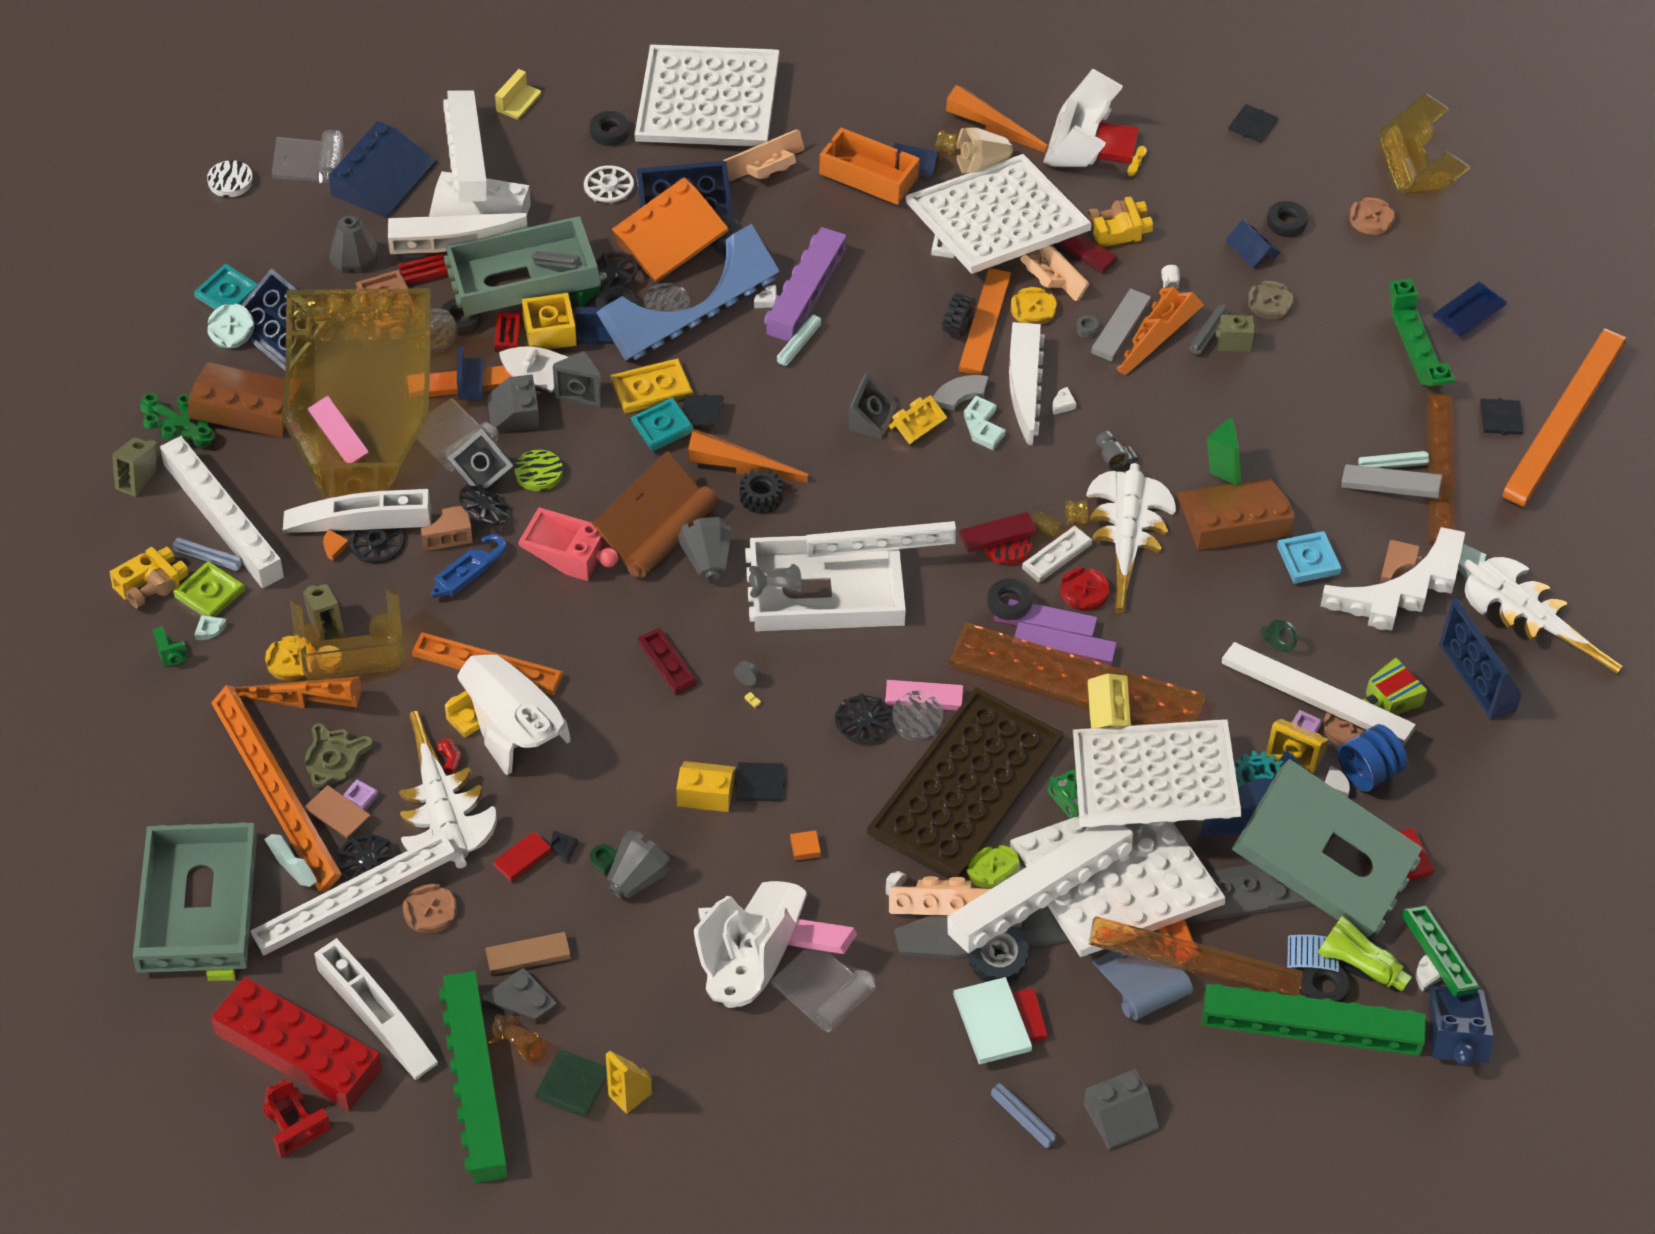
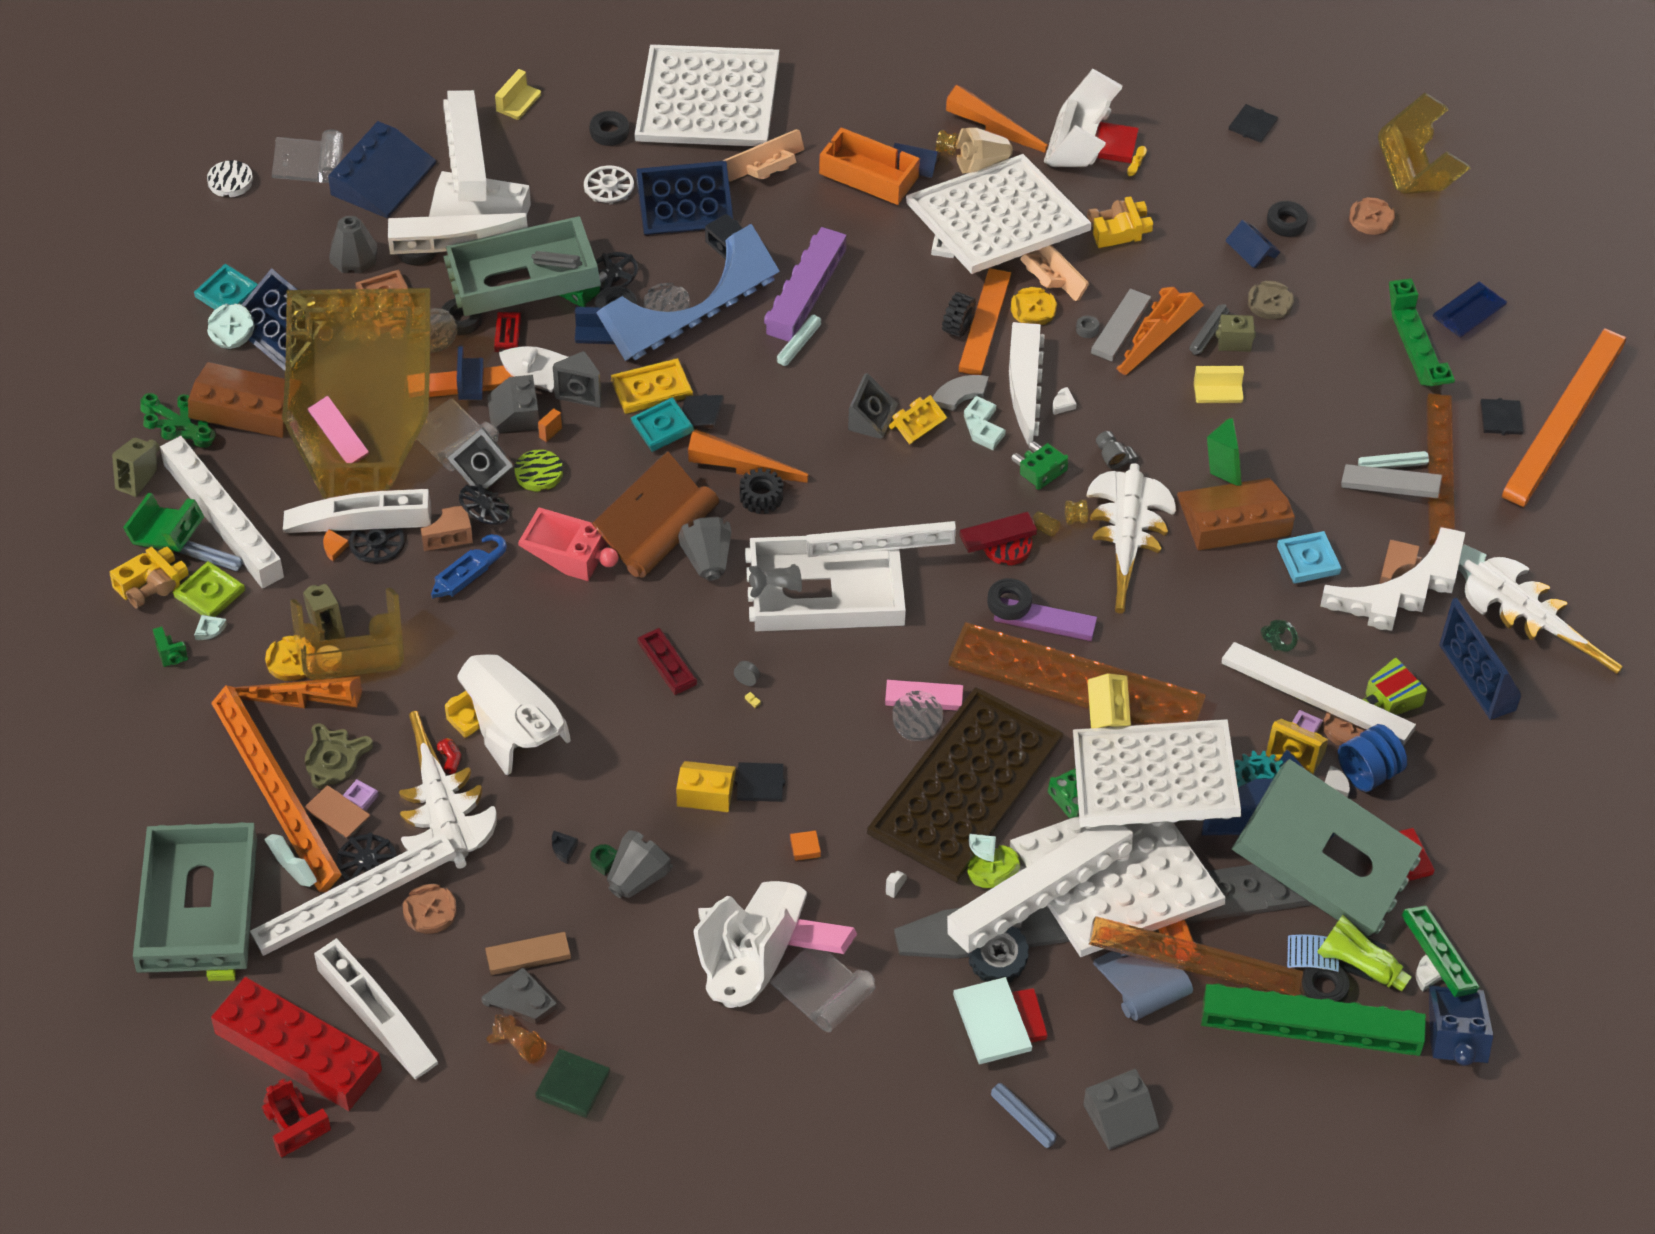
red tile [399,253,448,285] -> none
orange tile [412,632,563,696] -> none
green brick [439,971,508,1183] -> none
red tile [493,831,552,882] -> none
yellow brick [522,293,577,350] -> none
yellow slope [606,1051,652,1114] -> none
orange slope [612,178,729,283] -> none
white tile [754,285,777,308] -> none
black wheel [835,693,893,743] -> none
light nougat bracket [889,876,991,915] -> none
medium lavender tile [1013,622,1117,667] -> none
white tile [1022,526,1092,583] -> none
dark red tile [1054,234,1117,274] -> none
red tile [1060,567,1109,611] -> none
white hose [1161,265,1180,289] -> none
none -> green panel [123,493,205,552]
none -> orange tile [538,408,562,442]
none -> light aqua tile [969,834,996,862]
none -> green piece [1011,441,1068,490]
none -> light yellow panel [1194,366,1244,403]

